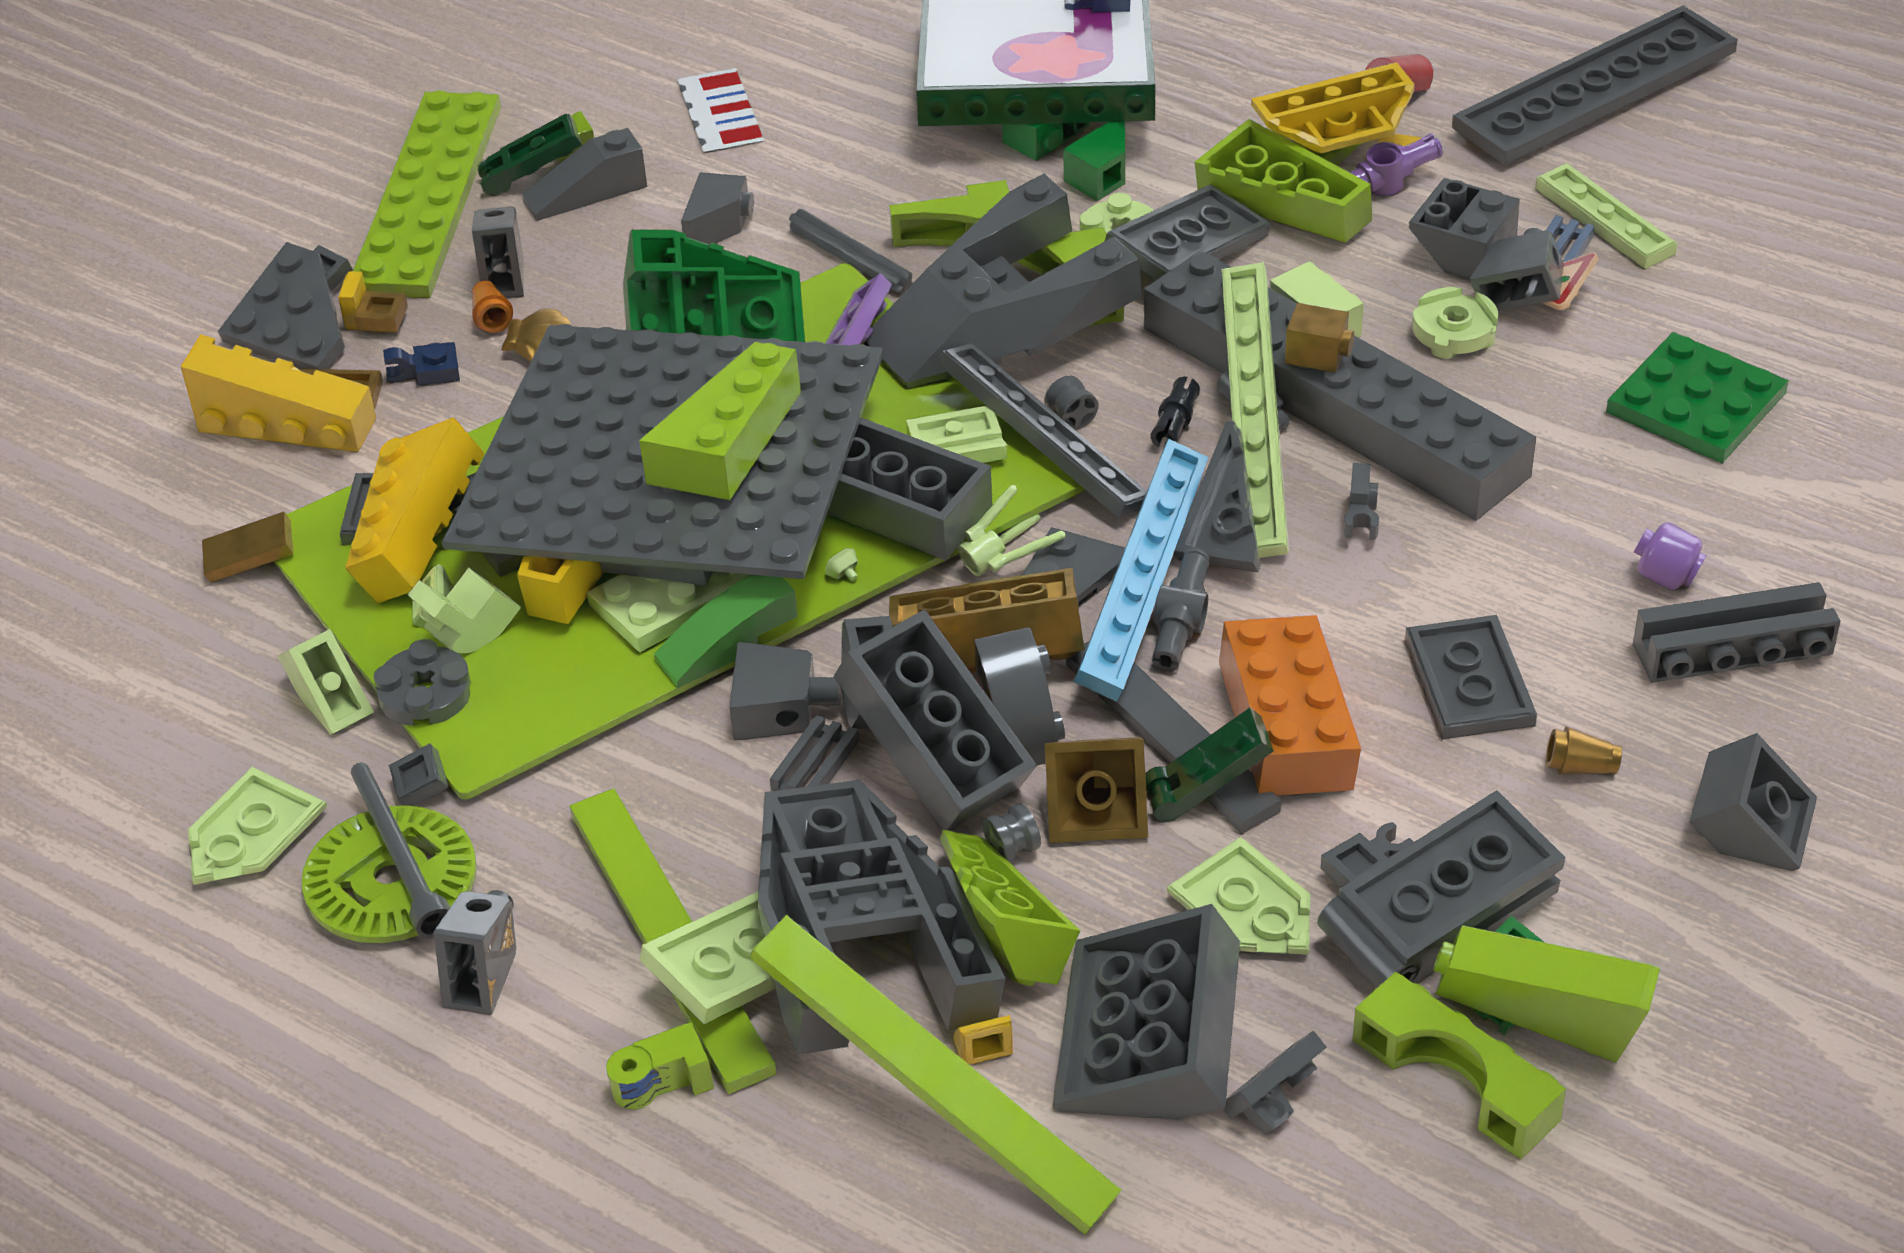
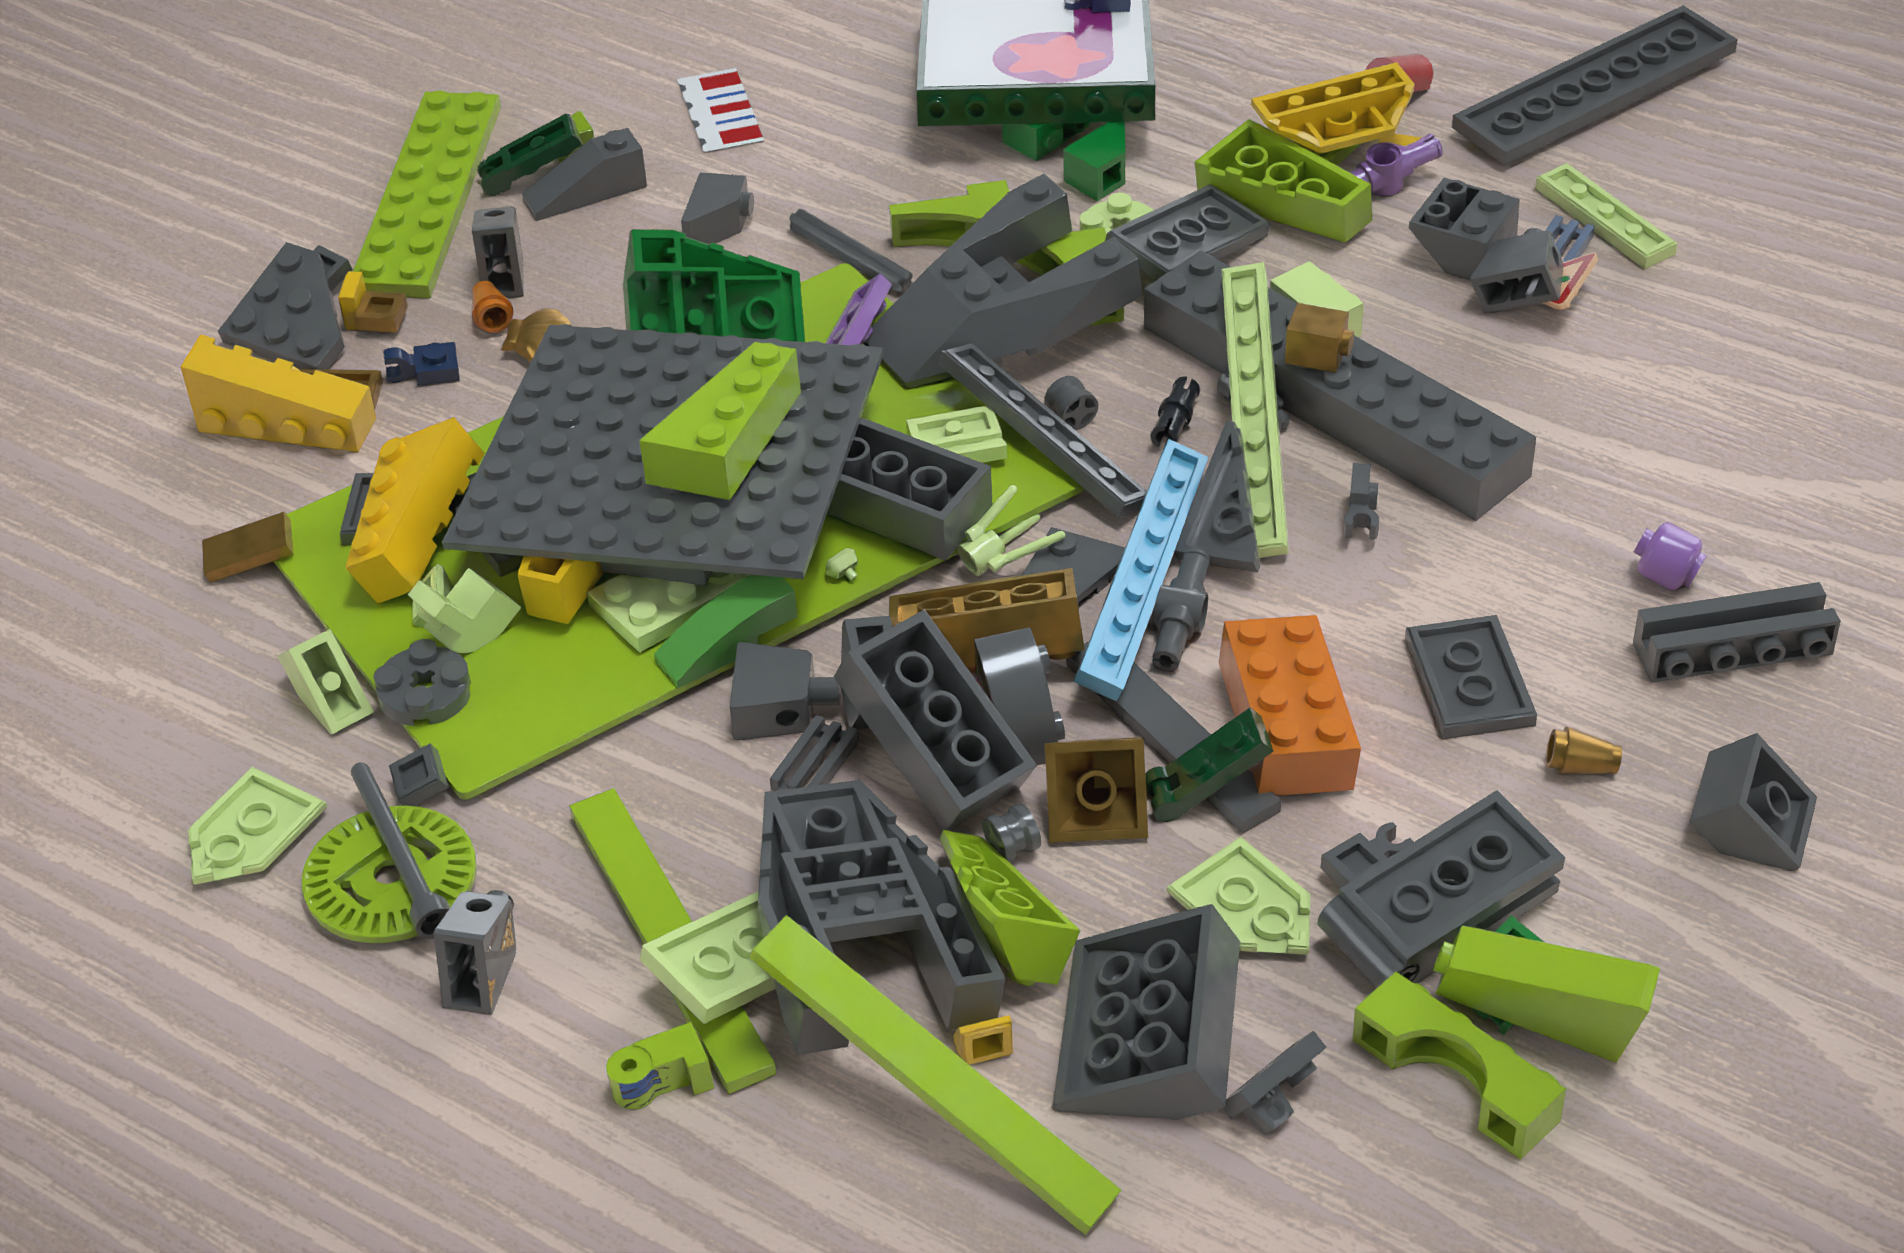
yellowish green plate [1412,287,1498,359] -> none
green plate [1606,332,1789,464] -> none

